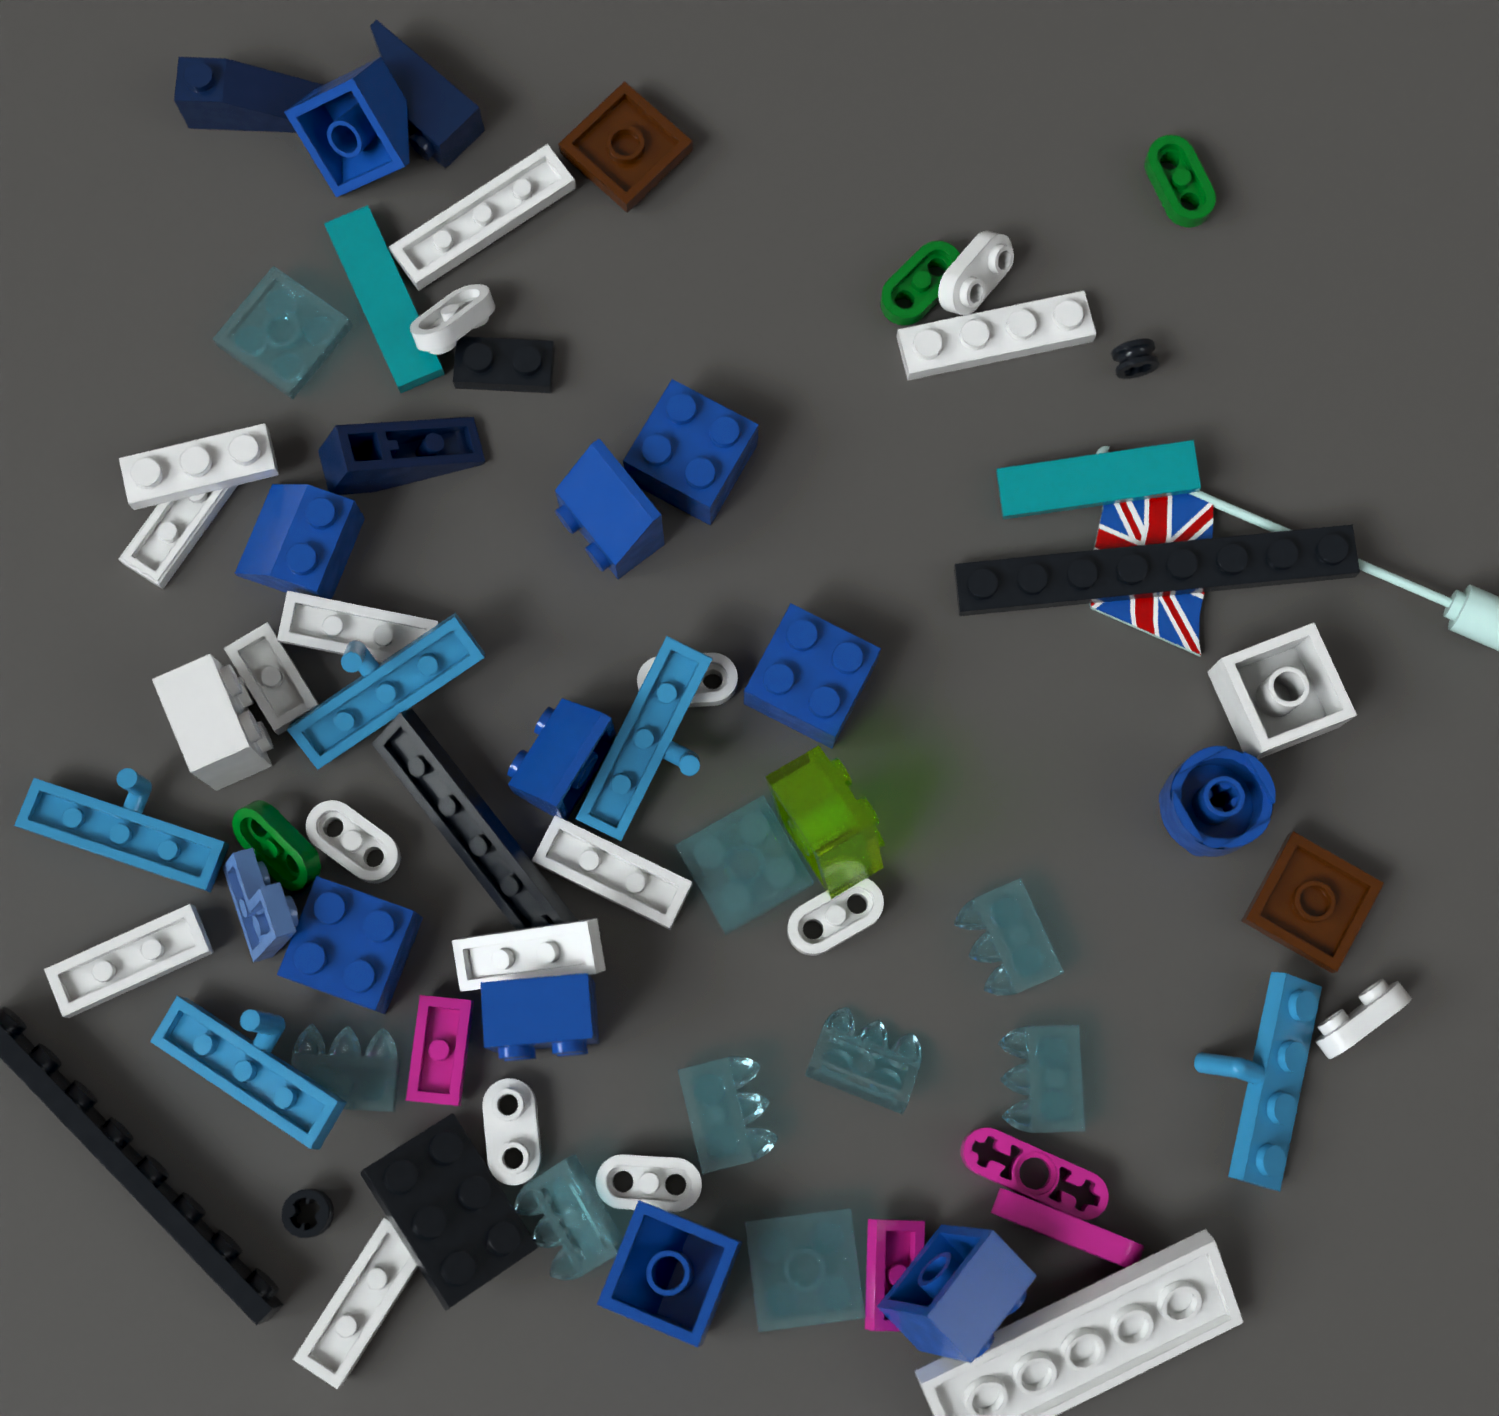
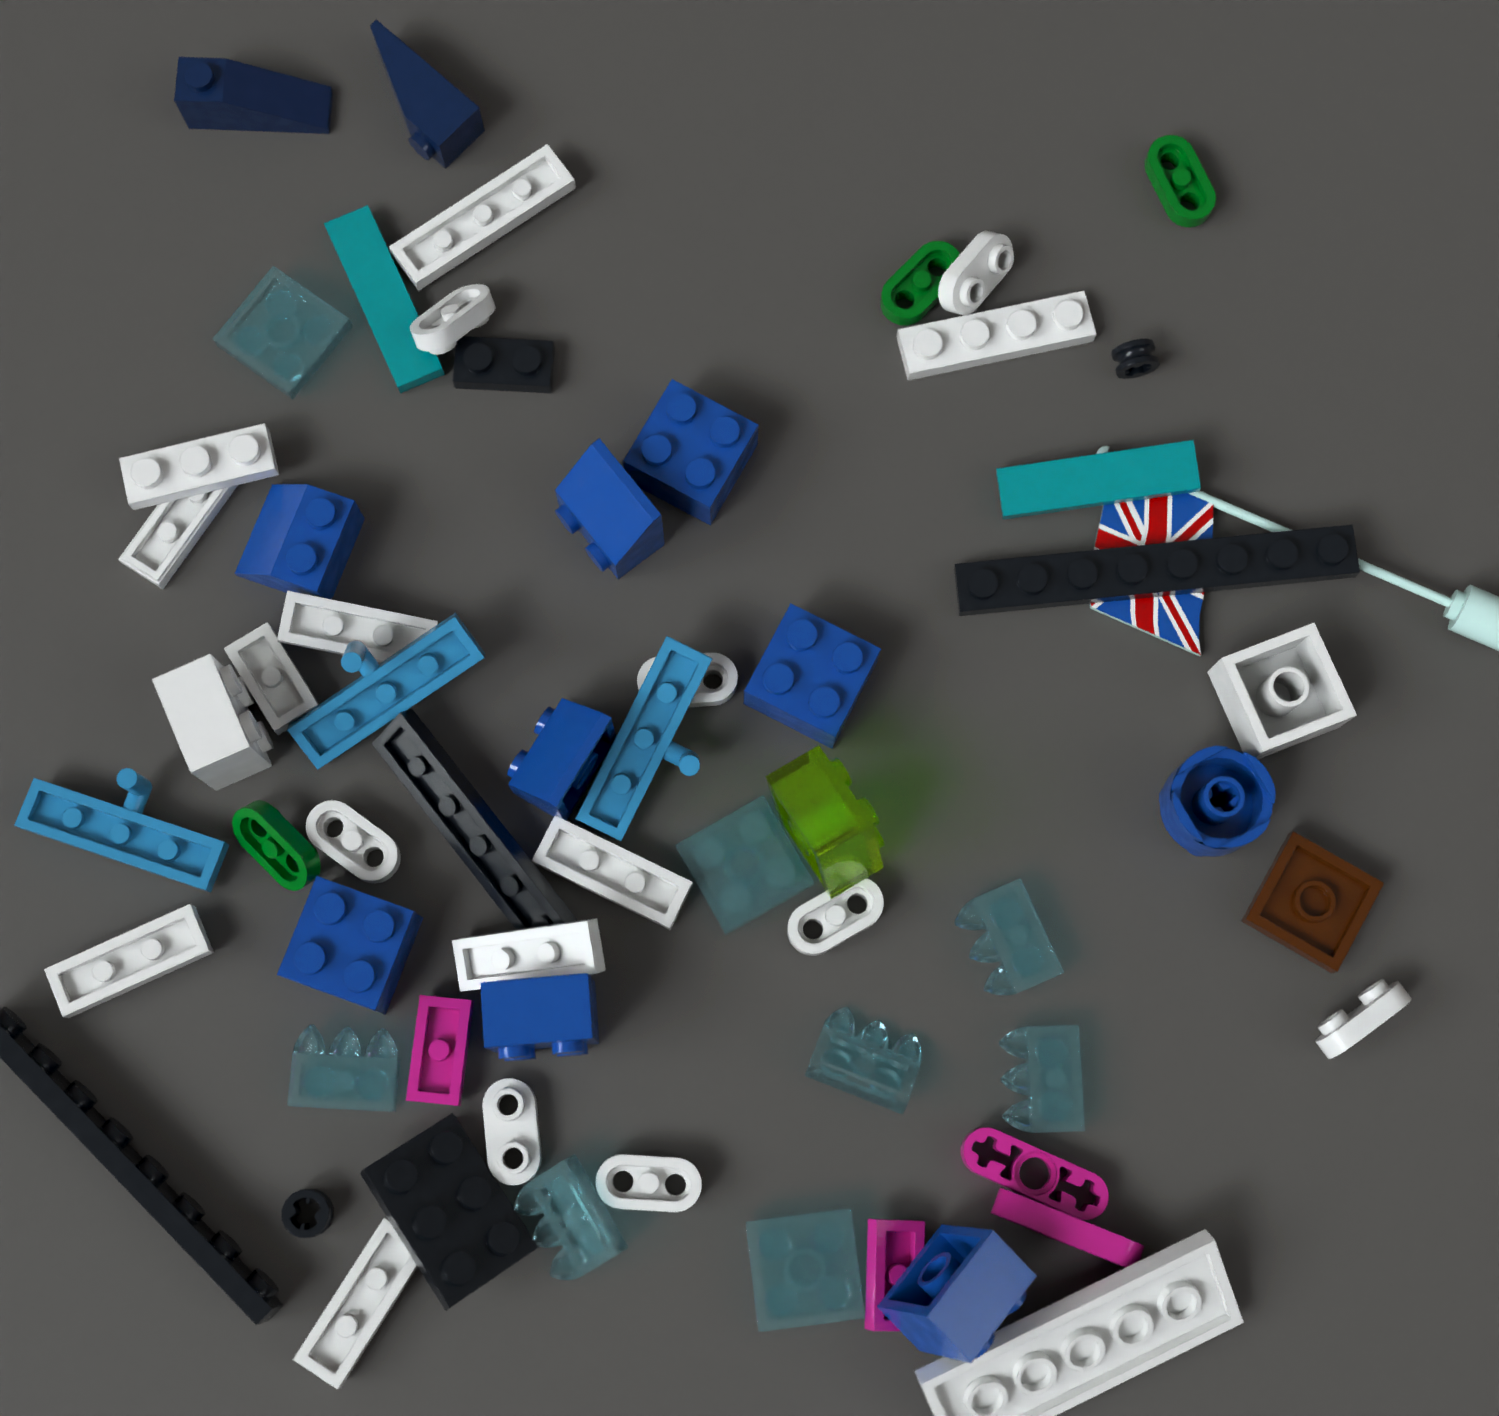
dark azure plate [150,996,347,1150] -> none
medium blue plate [222,848,298,963] -> none
blue slope [284,57,410,198] -> none
dark blue slope [318,417,485,495] -> none
reddish brown plate [558,81,693,213] -> none
blue slope [597,1200,743,1347] -> none
clear light blue plate [678,1056,778,1174] -> none
dark azure plate [1194,972,1322,1191] -> none

